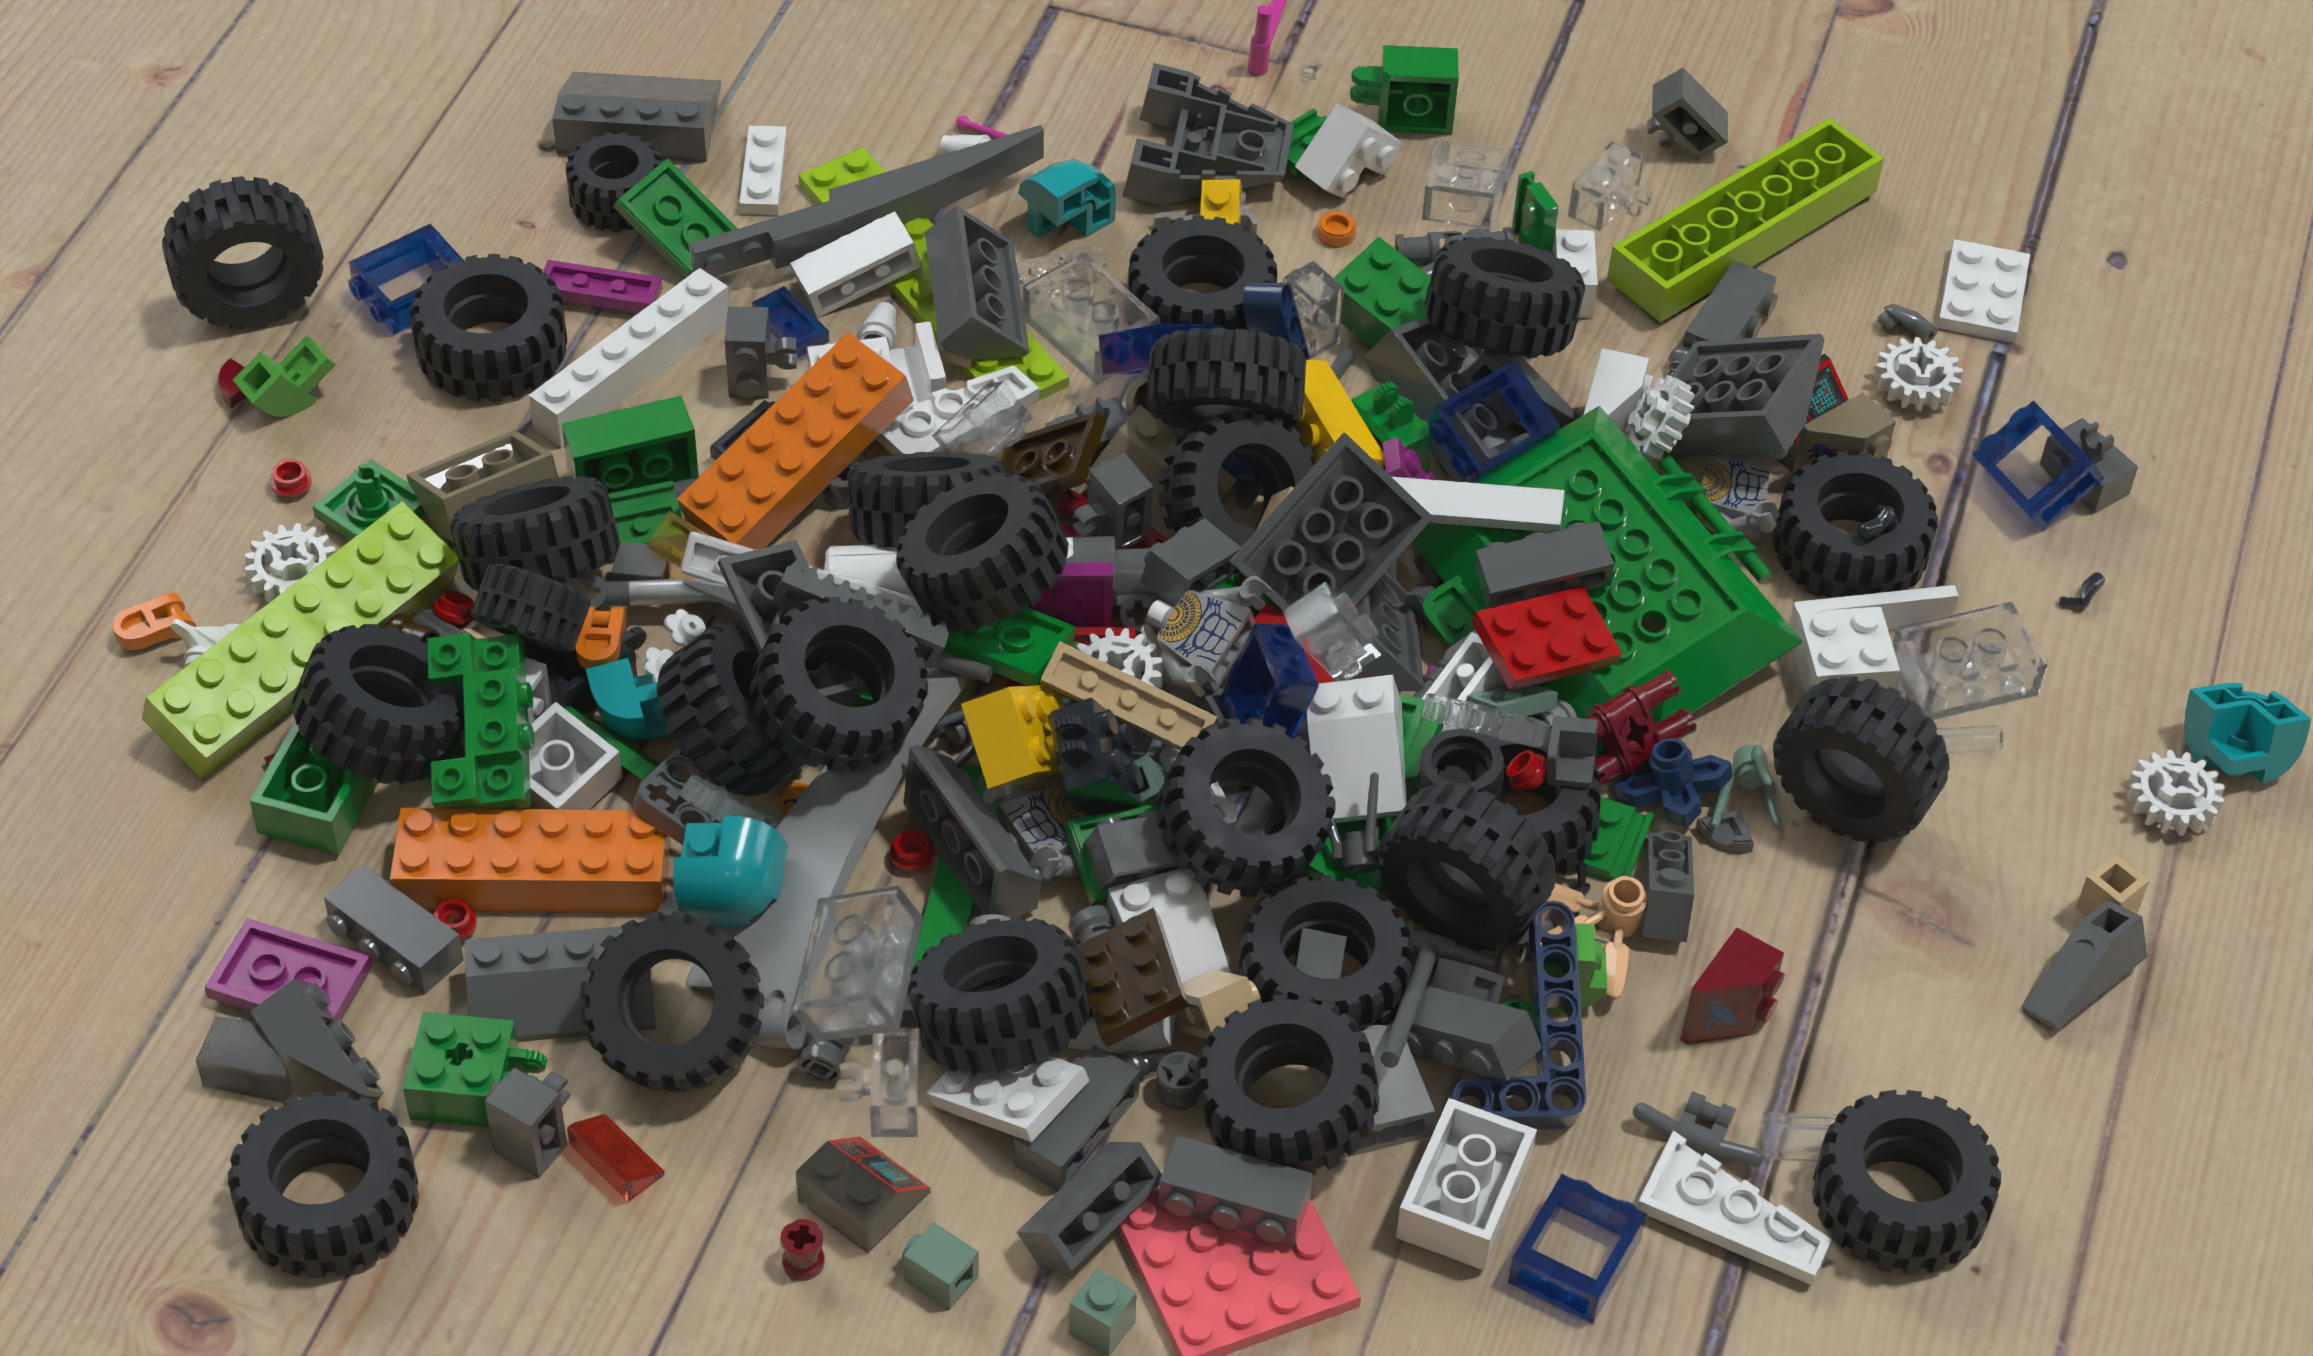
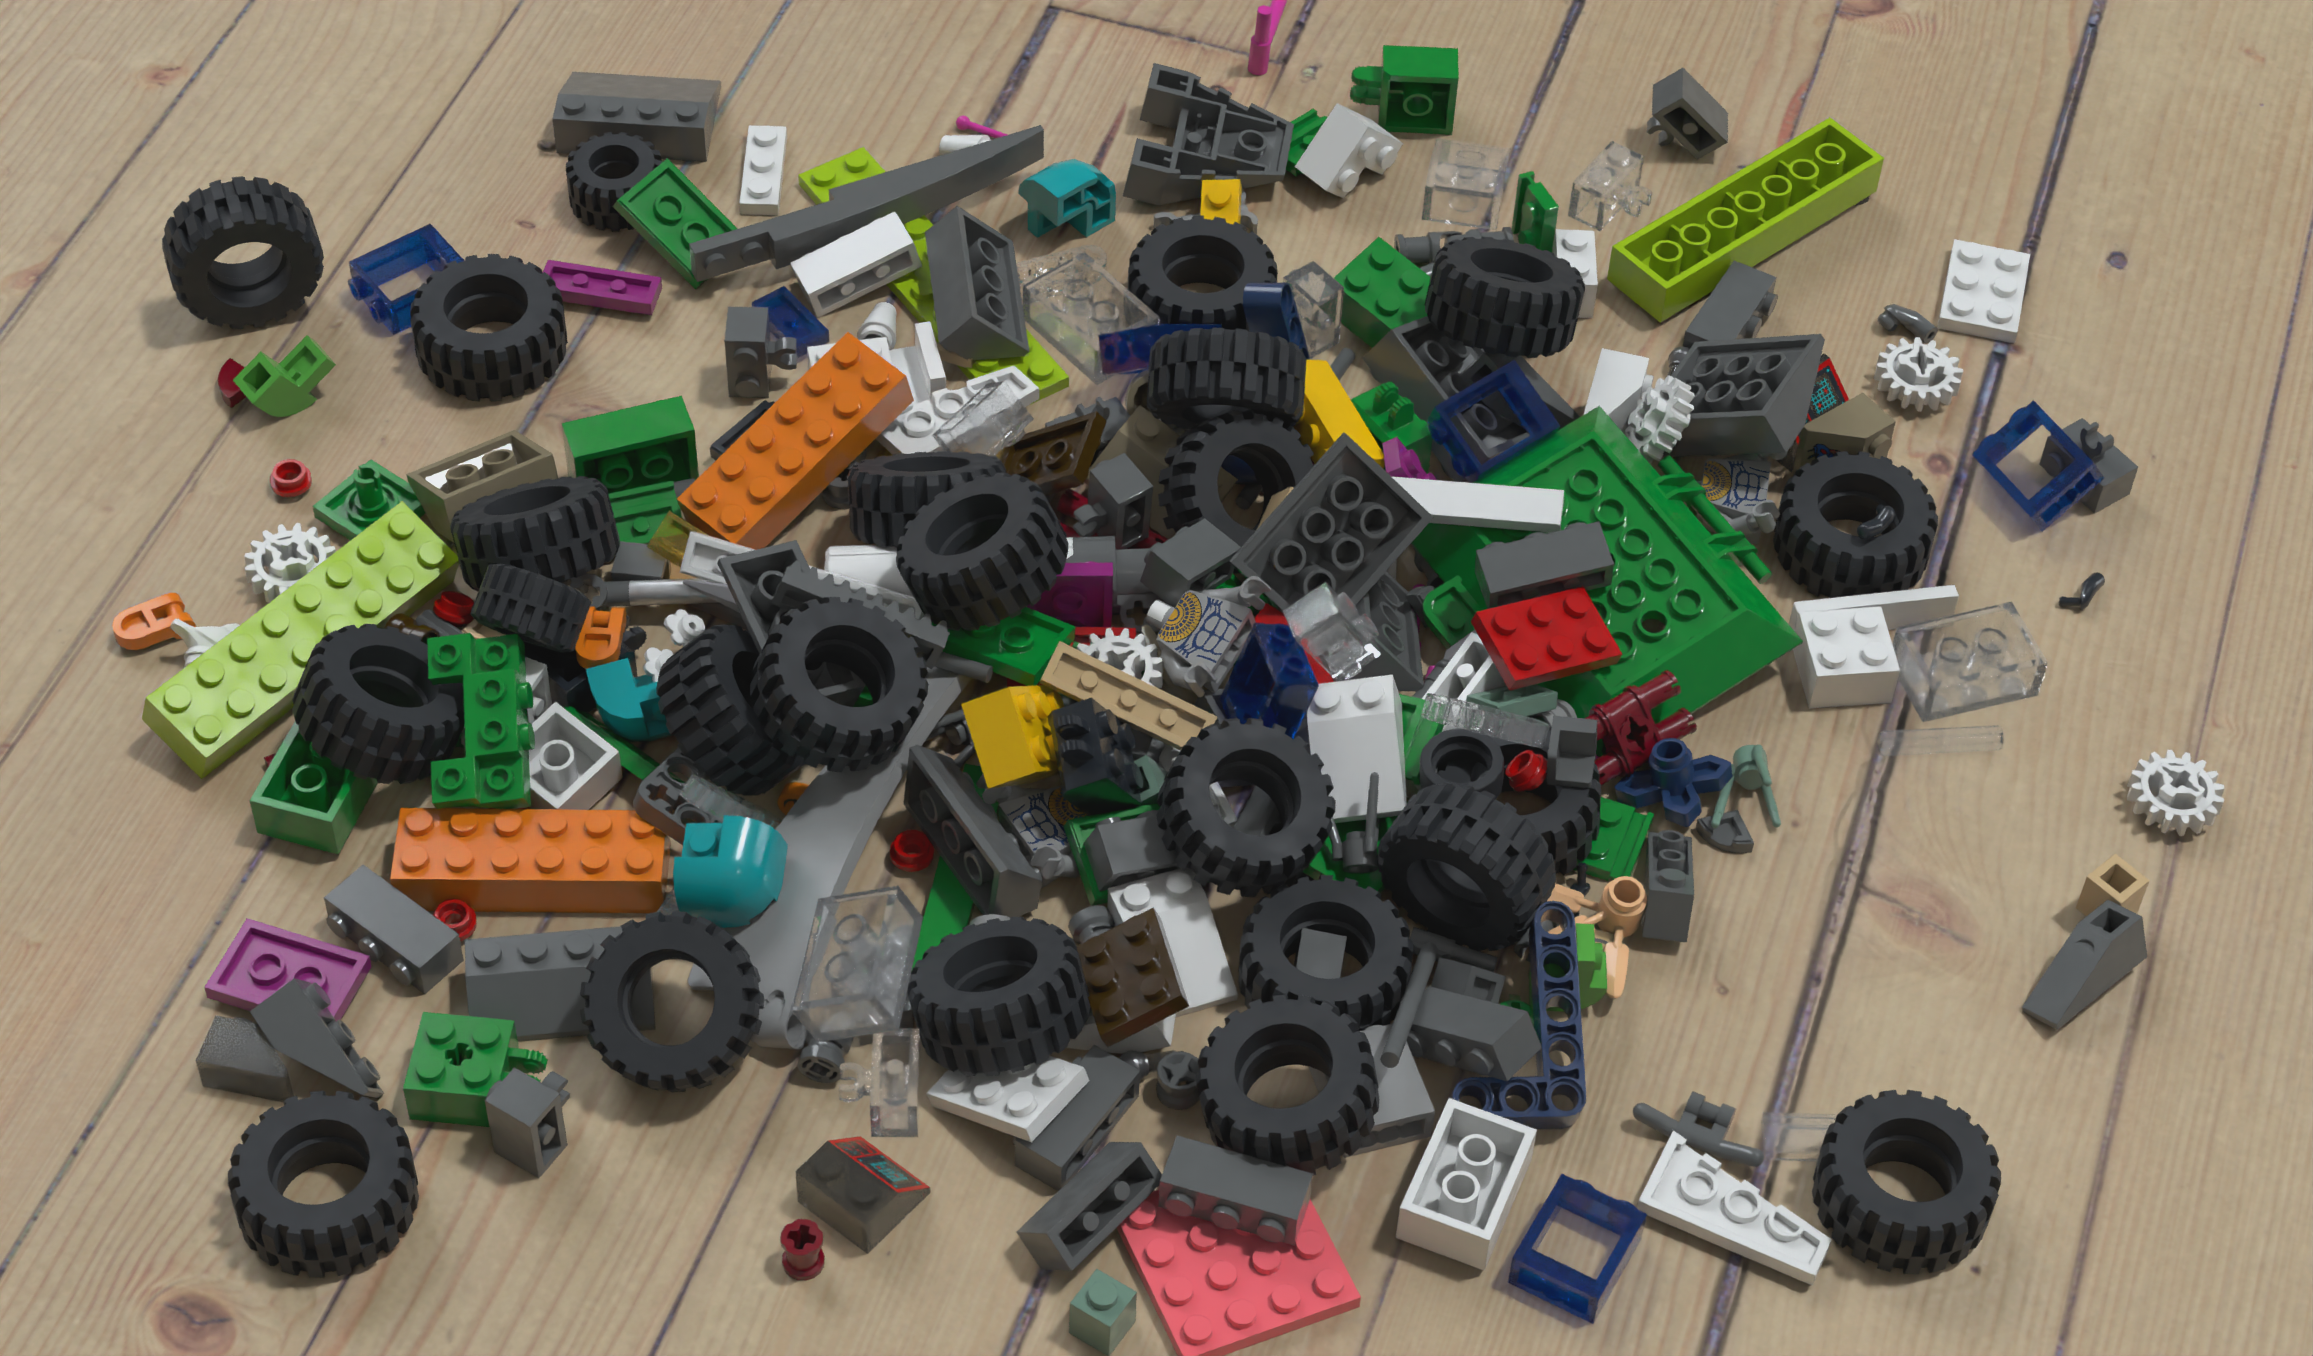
white brick [529,268,730,448] -> none
clear red slope [567,1114,665,1202] -> none
sand green brick [902,1222,979,1310] -> none
tan brick [1175,969,1261,1039] -> none
orange tile [1317,211,1356,247] -> none
dark red slope [1680,927,1785,1044] -> none
black tyre [1773,676,1950,843] -> none
teal brick [2184,683,2311,784] -> none

